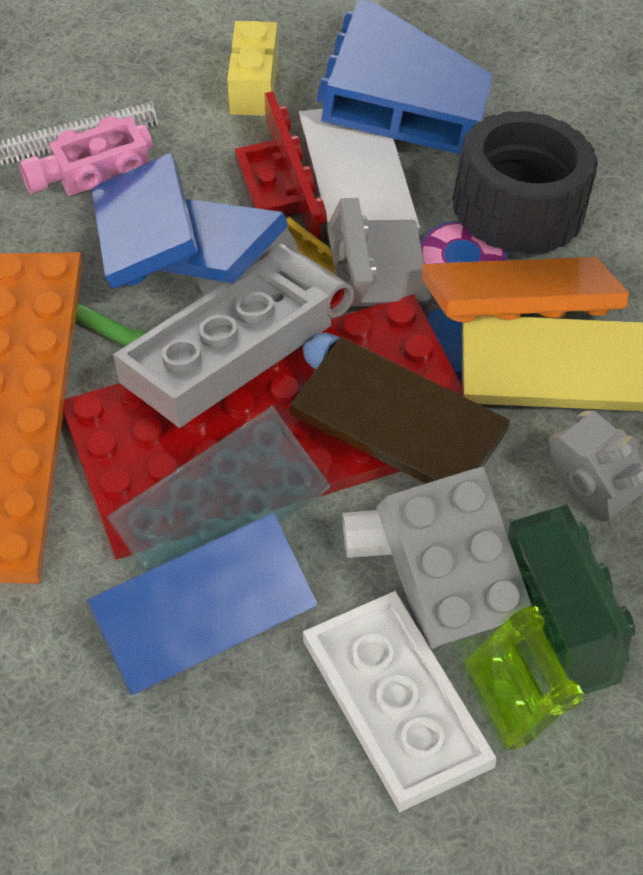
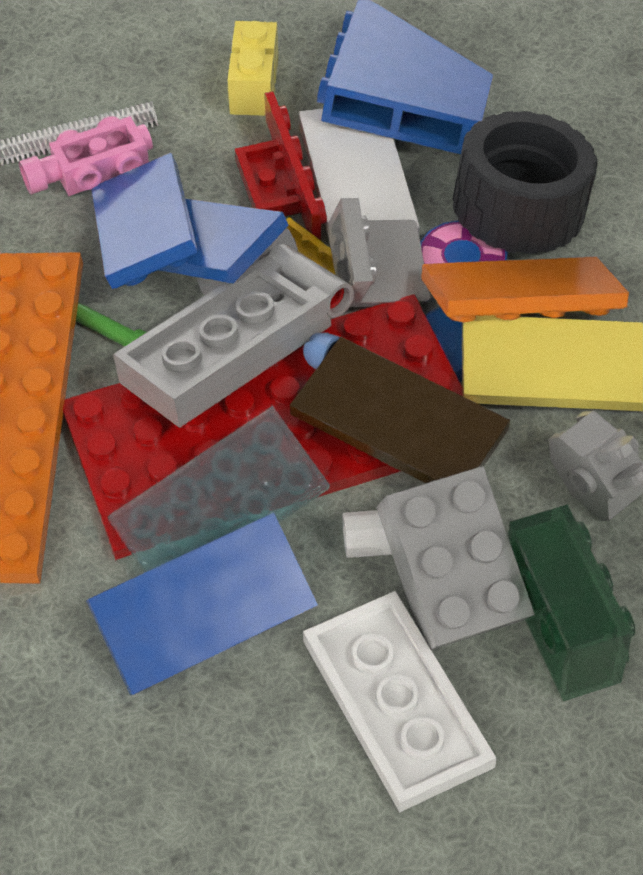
clear neon green plate [464,606,585,750] -> none

